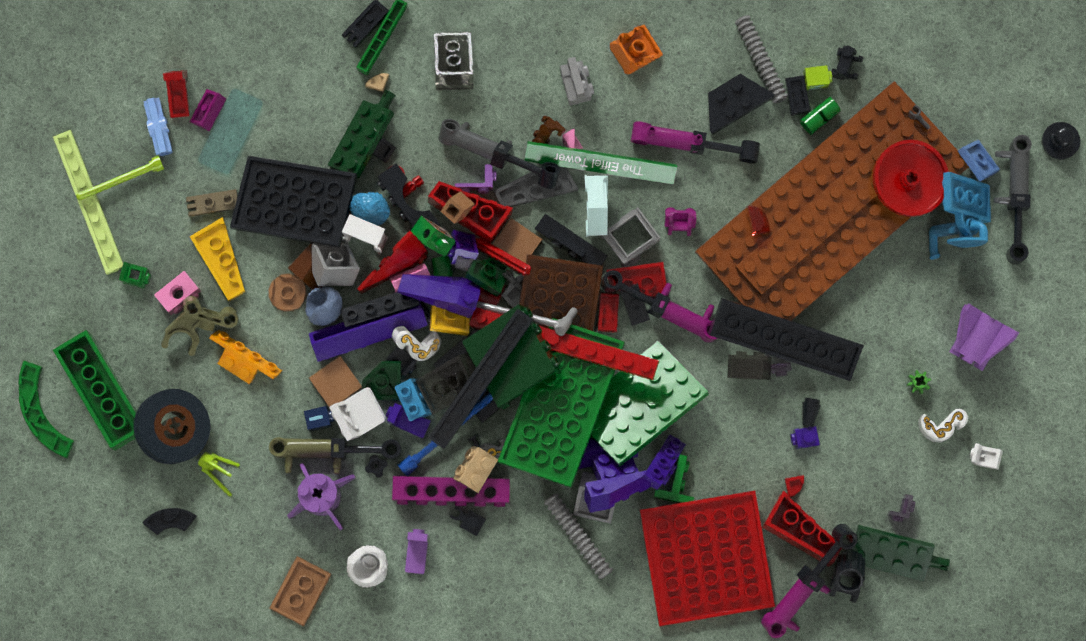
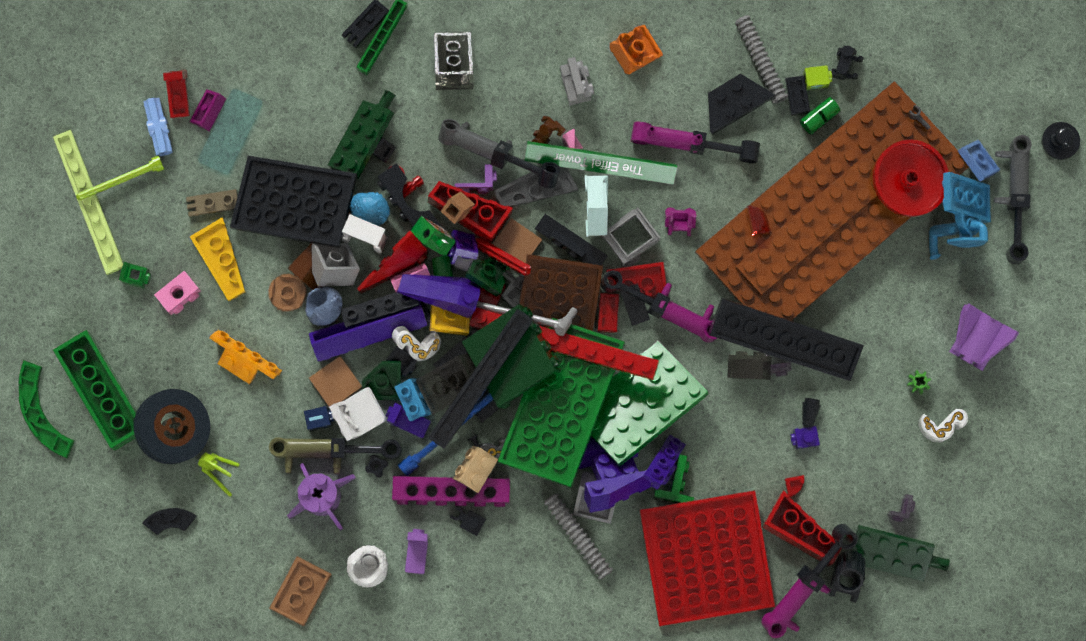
olive piece [161,296,238,356] -> none
tan tile [365,73,389,93] -> none
white bracket [970,443,1003,470] -> none

